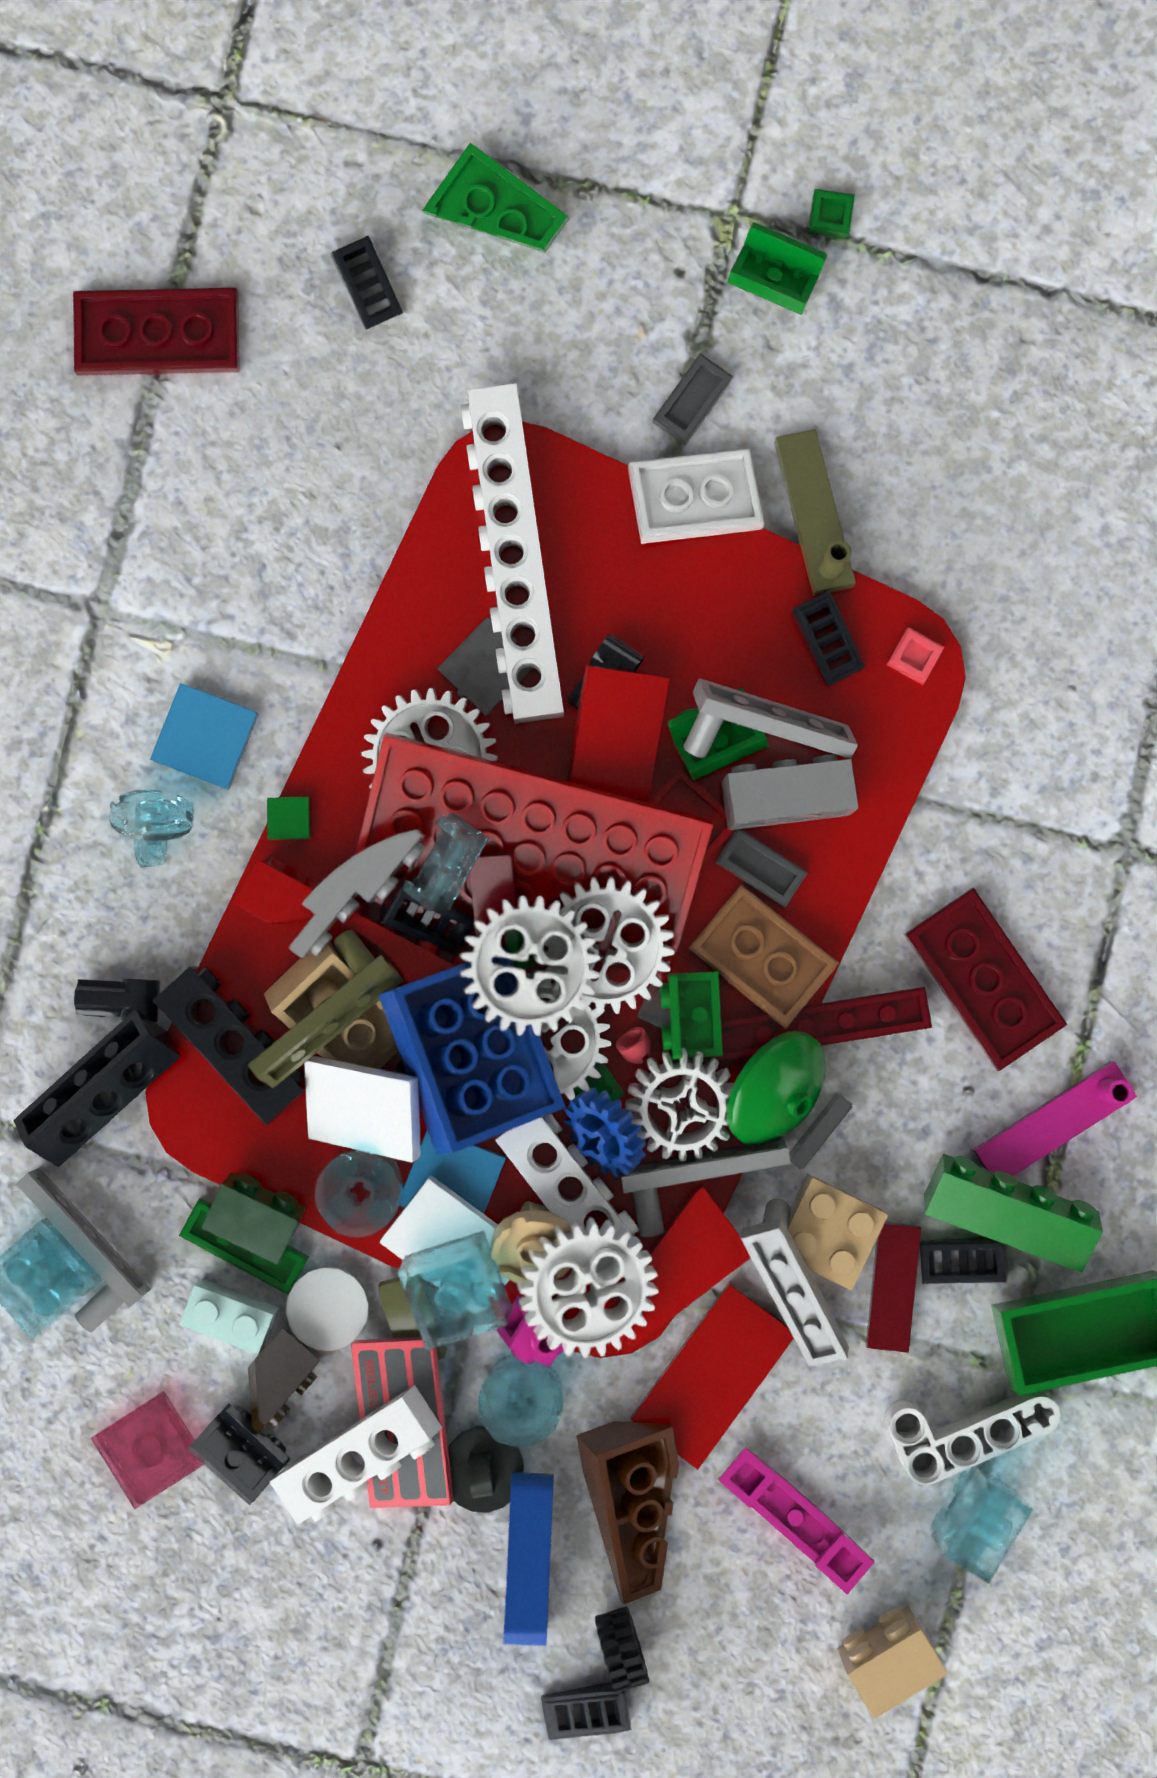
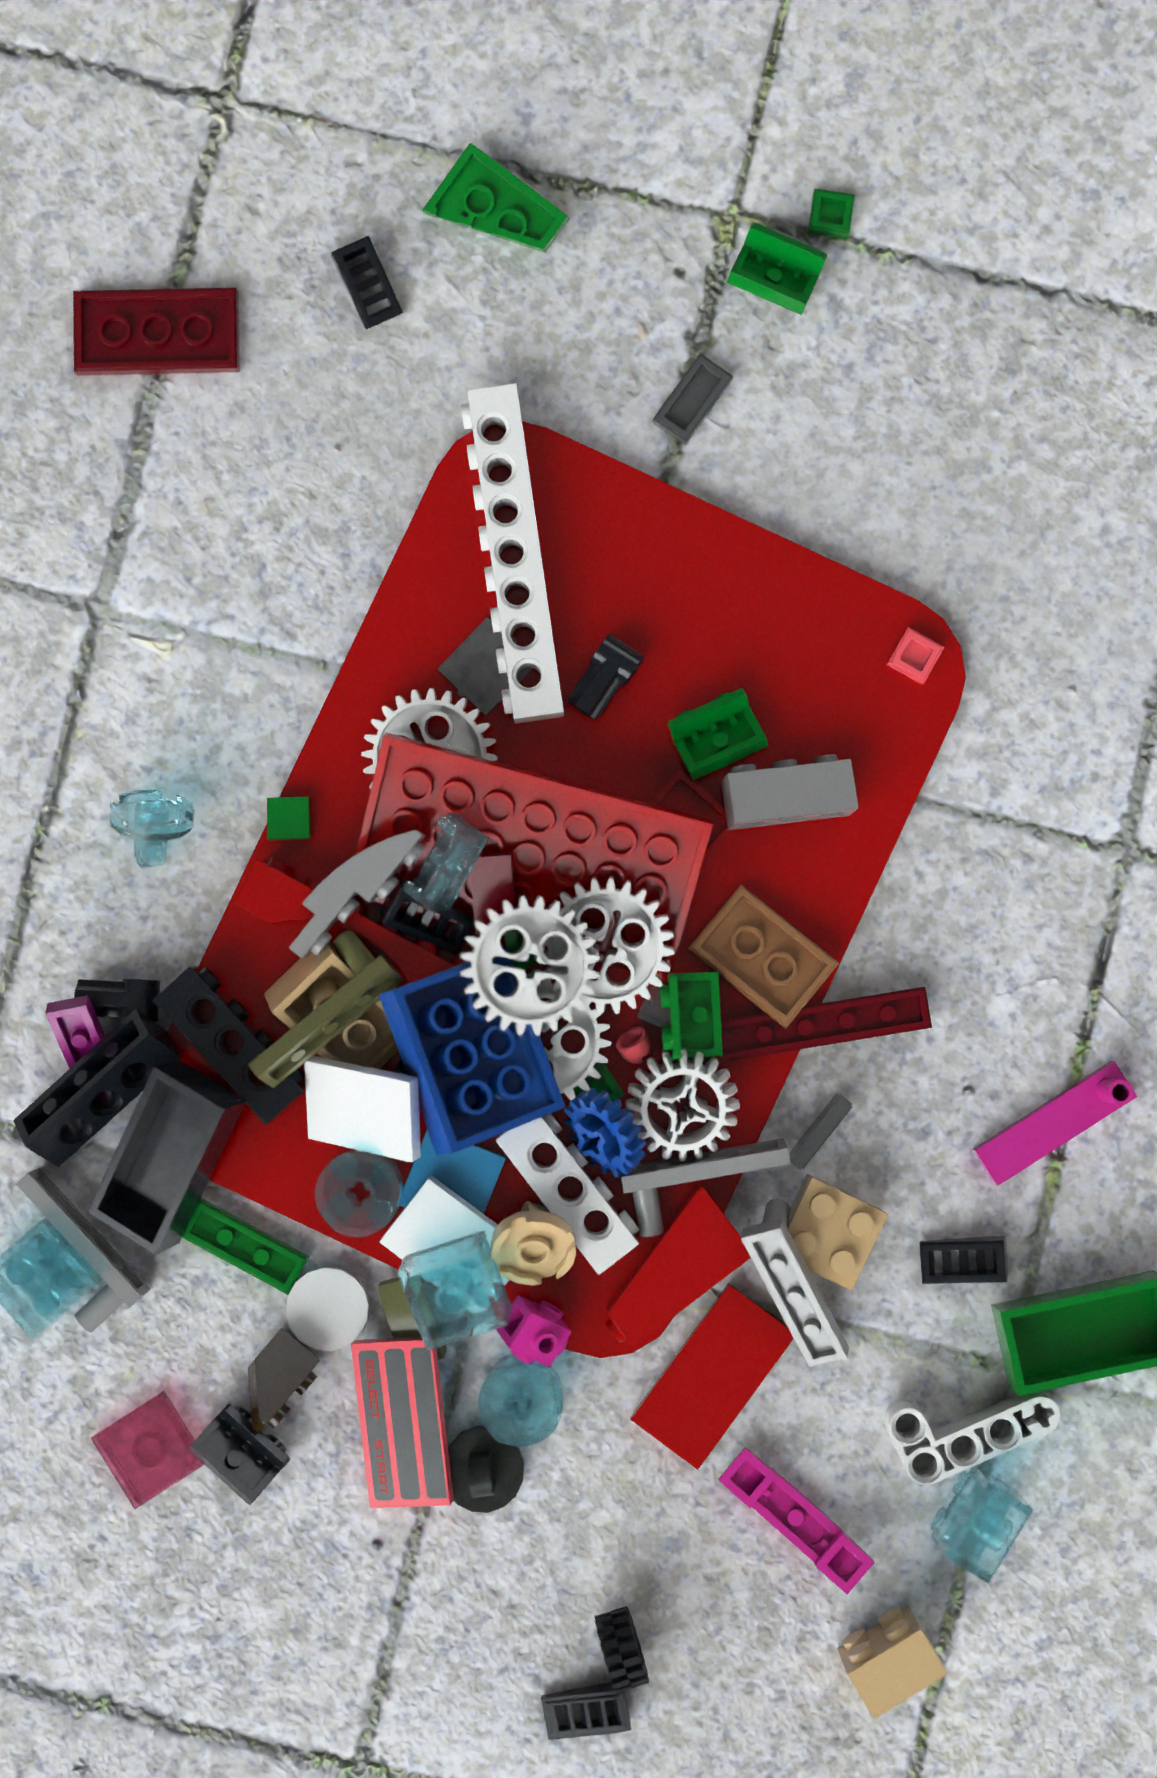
dark azure tile [150,683,259,790] -> none
light aqua brick [179,1279,280,1355] -> none
dark green brick [202,1172,307,1265] -> none
white brick [270,1385,442,1525] -> none
blue beam [503,1472,554,1646] -> none
white gear [518,1218,658,1358] -> none
red tile [567,665,670,801] -> none
reddish brown wedge [576,1421,679,1605] -> none
white tile [628,448,764,544] -> none
light grey piece [683,678,858,759] -> none
dark grey tile [715,829,808,908] -> none
green dish [727,1031,826,1146] -> none
olive piece [774,429,856,596] -> none
black slope [790,591,865,687] -> none
dark red tile [865,1222,921,1353] -> none
dark red tile [904,888,1068,1071] -> none
green brick [924,1154,1103,1273] -> none
none -> magenta plate [45,995,105,1069]
none -> black piece [87,1059,247,1255]

